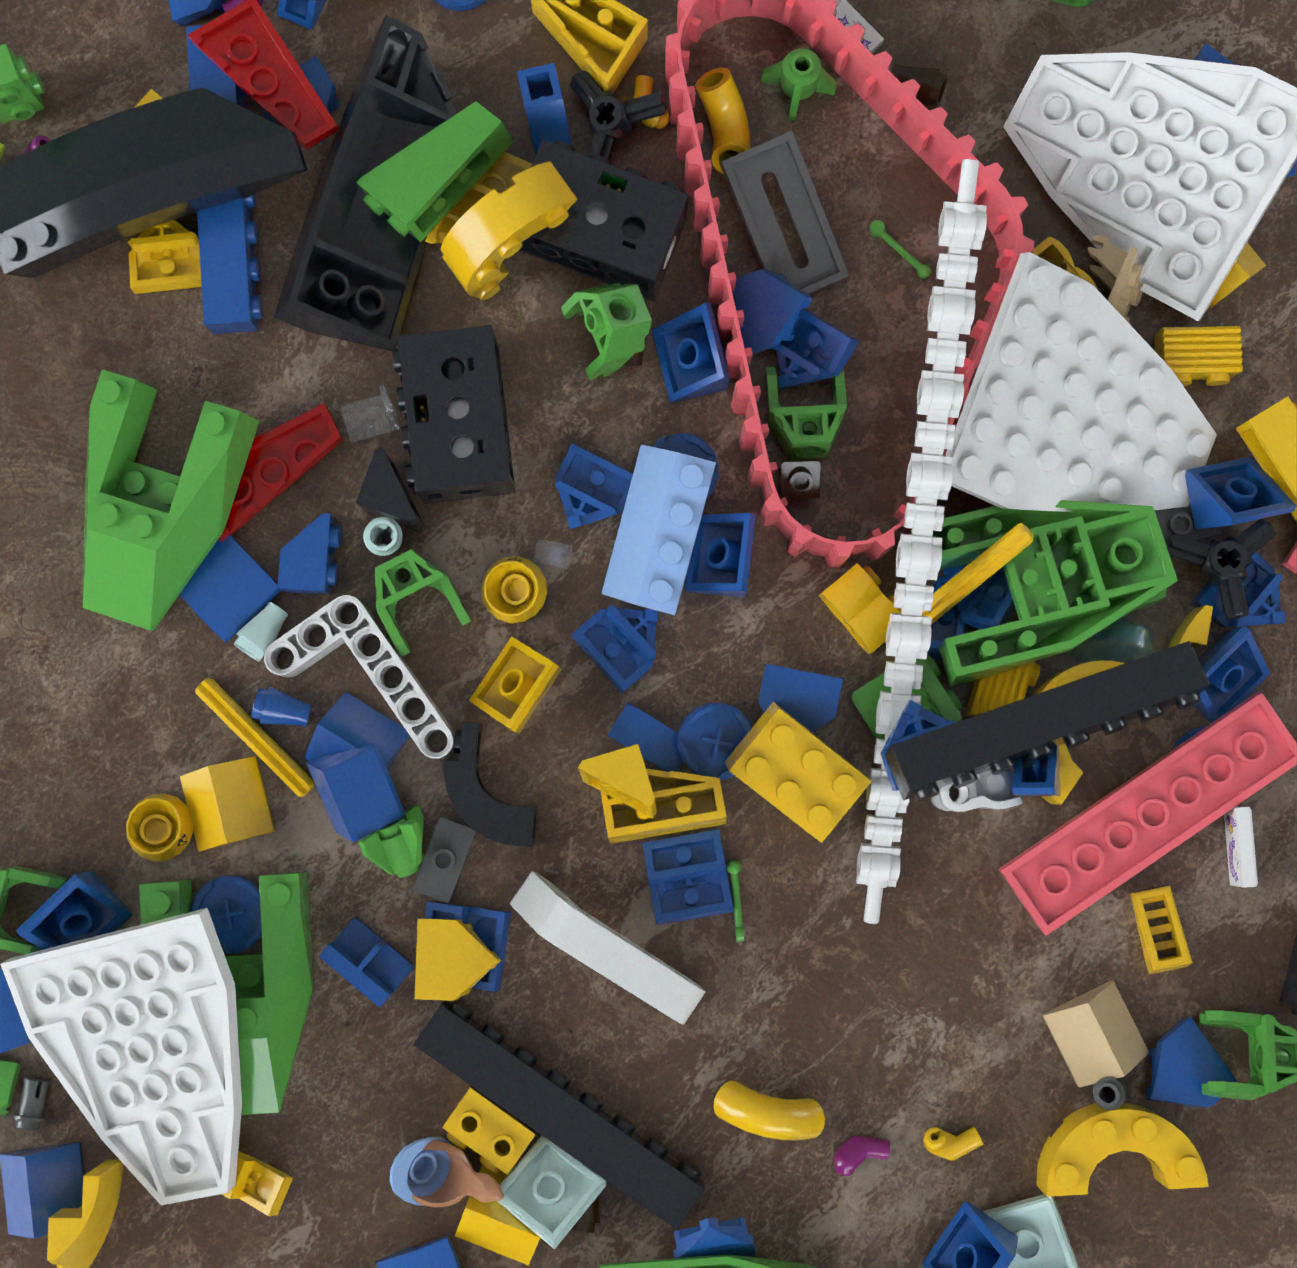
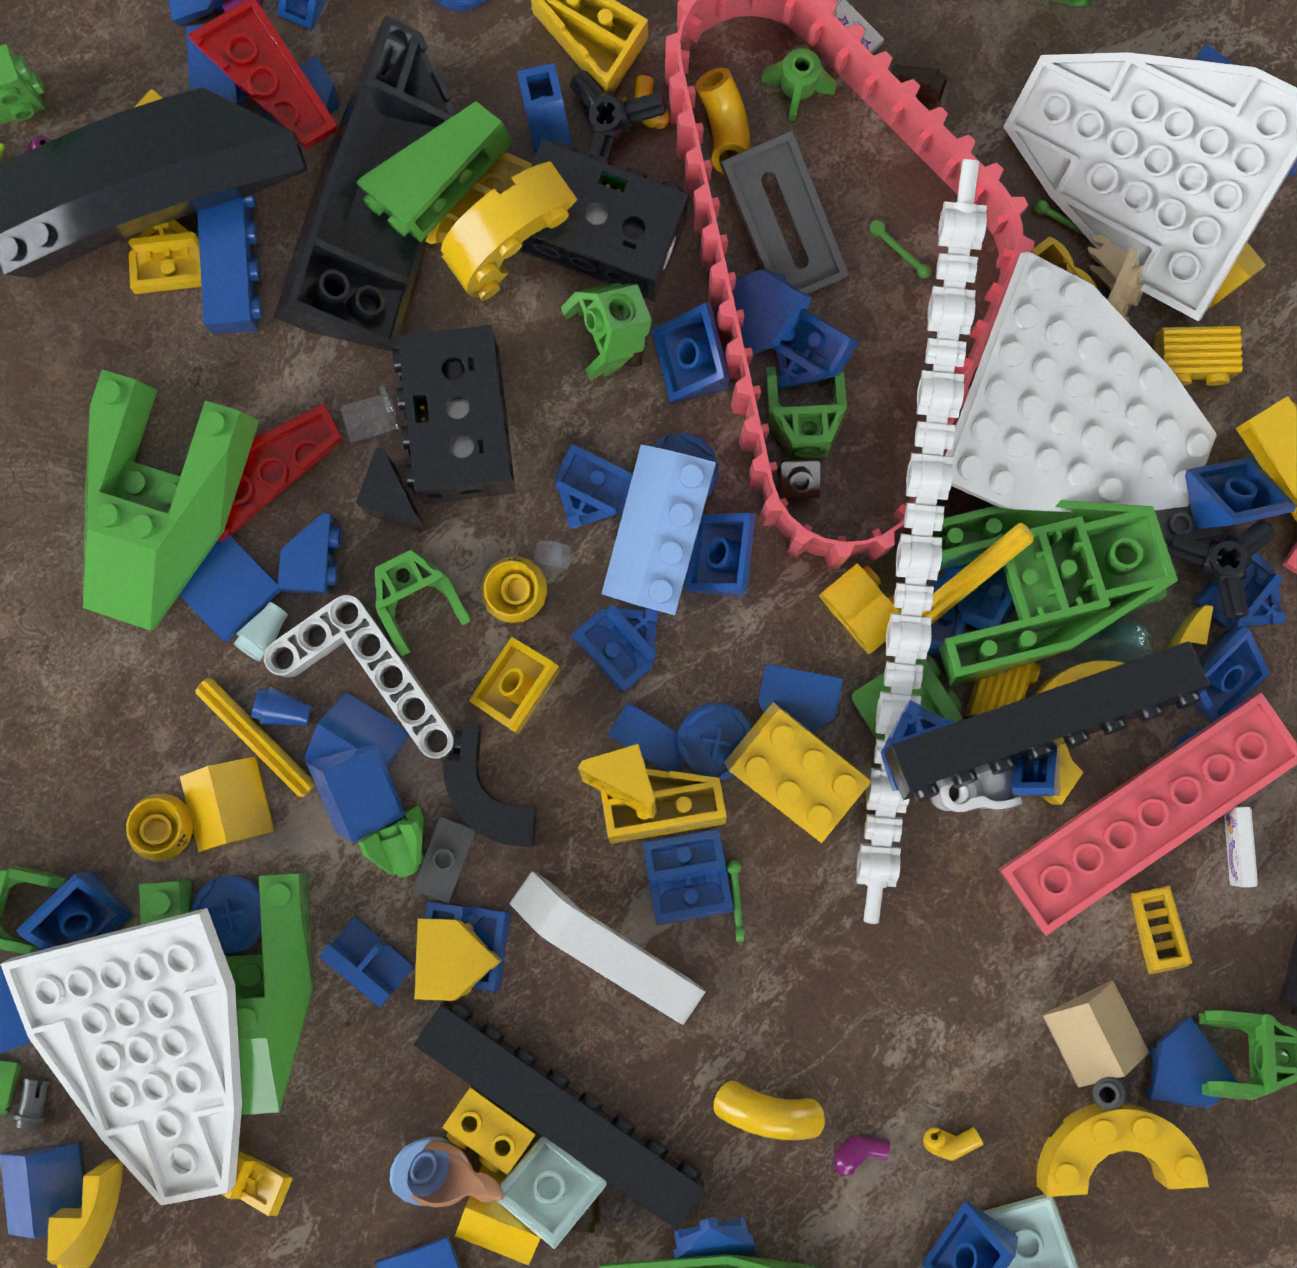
light aqua cone [363,517,403,556] -> none
none -> bright green hinge [1034,200,1095,247]

